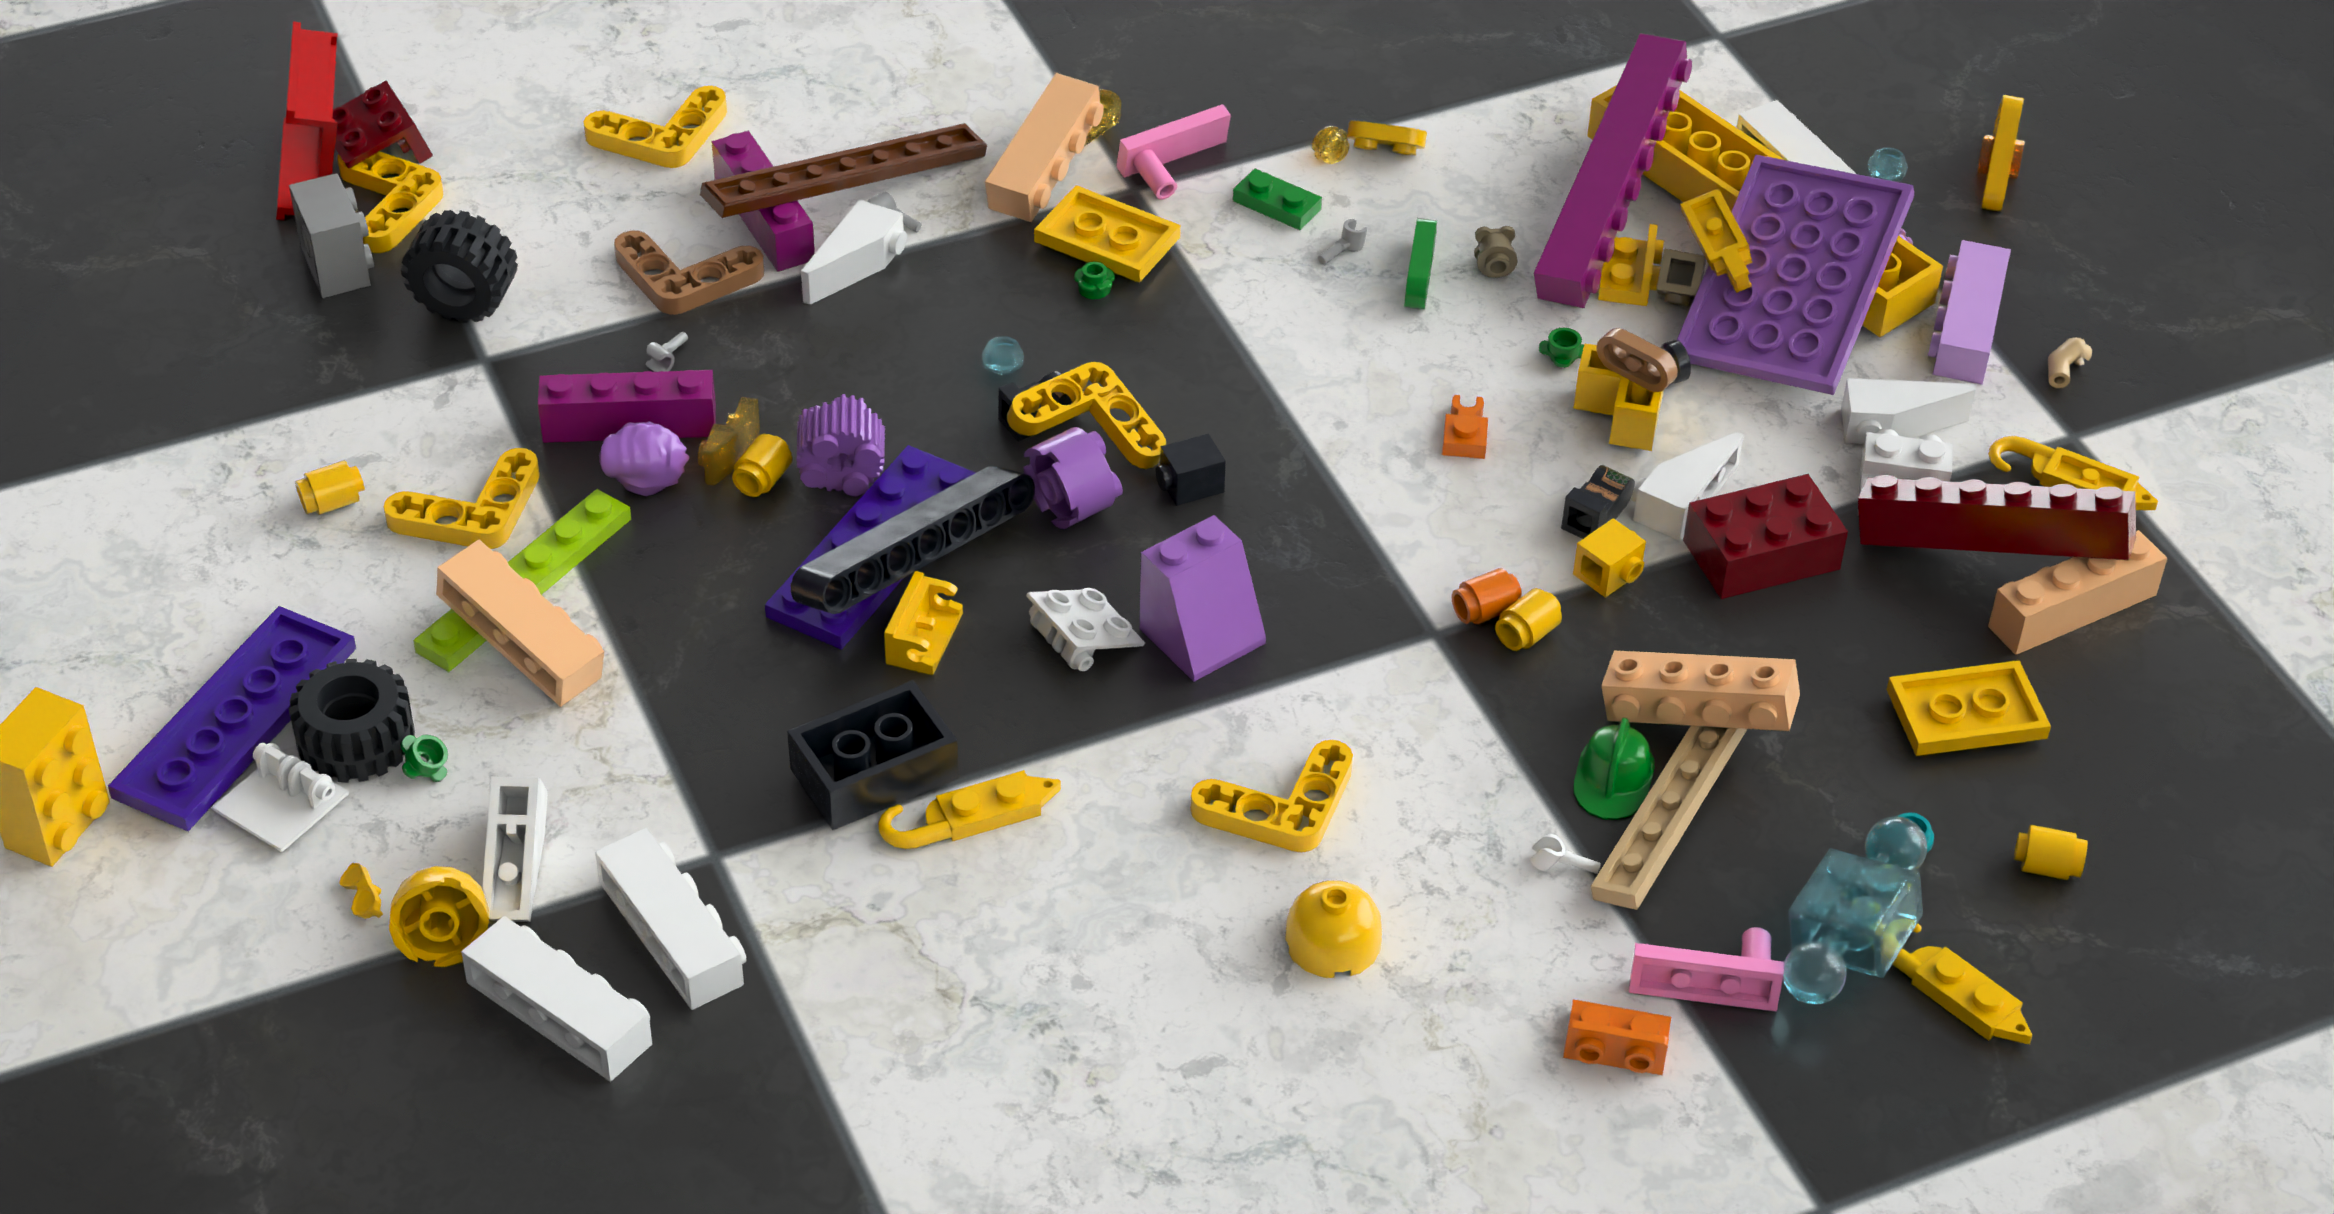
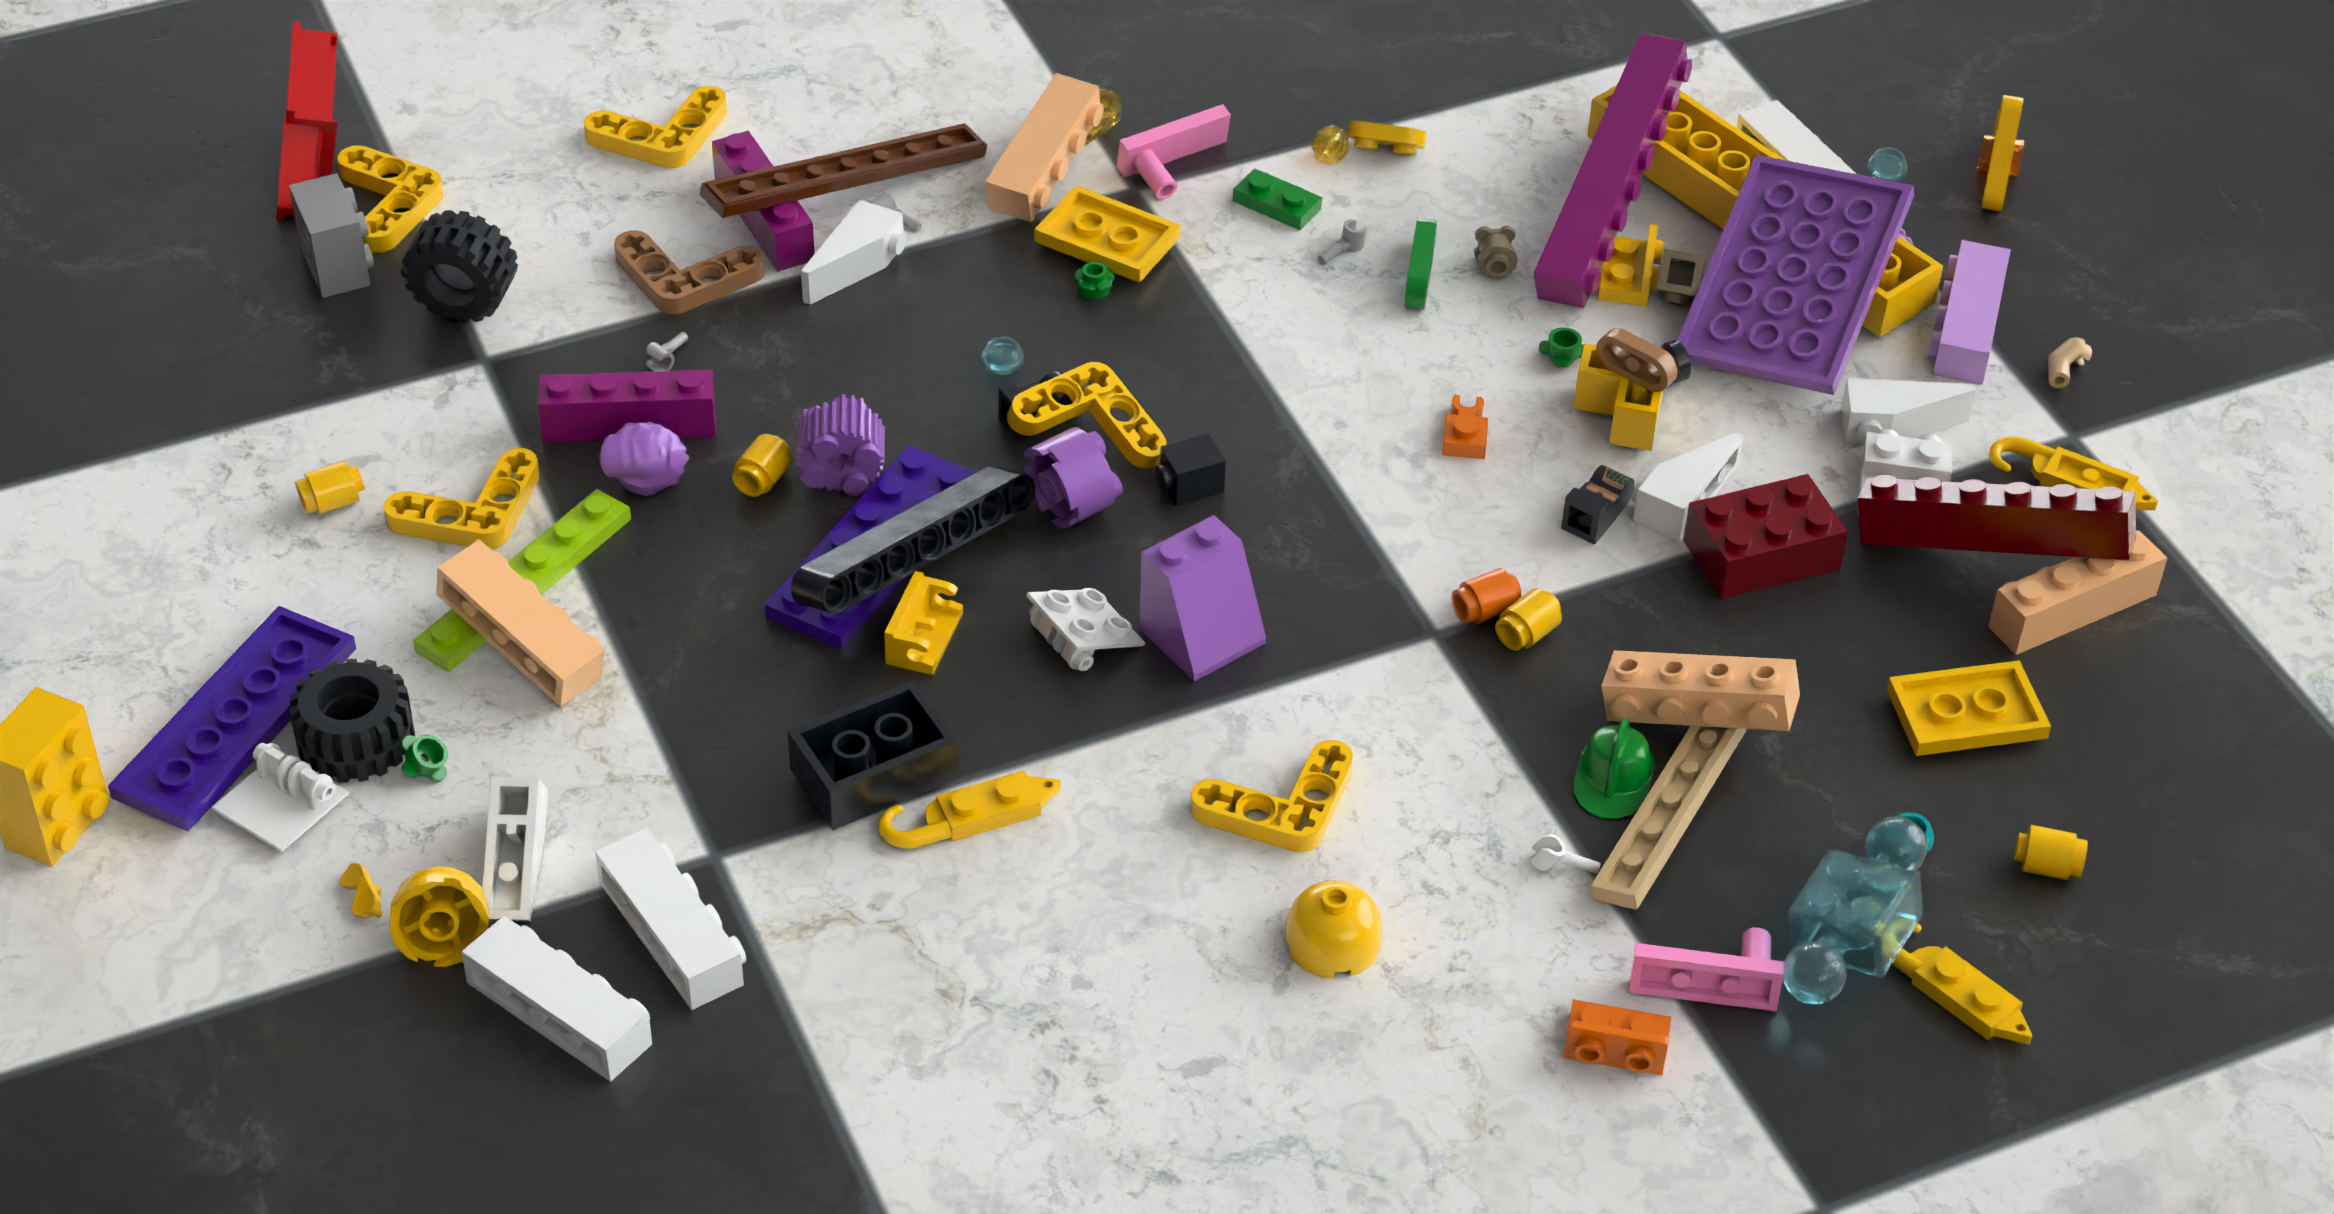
dark red bracket [332,80,433,168] -> none
clear yellow slope [698,397,760,485] -> none
yellow brick [1573,518,1646,598] -> none
yellow hinge [1680,189,1753,293] -> none

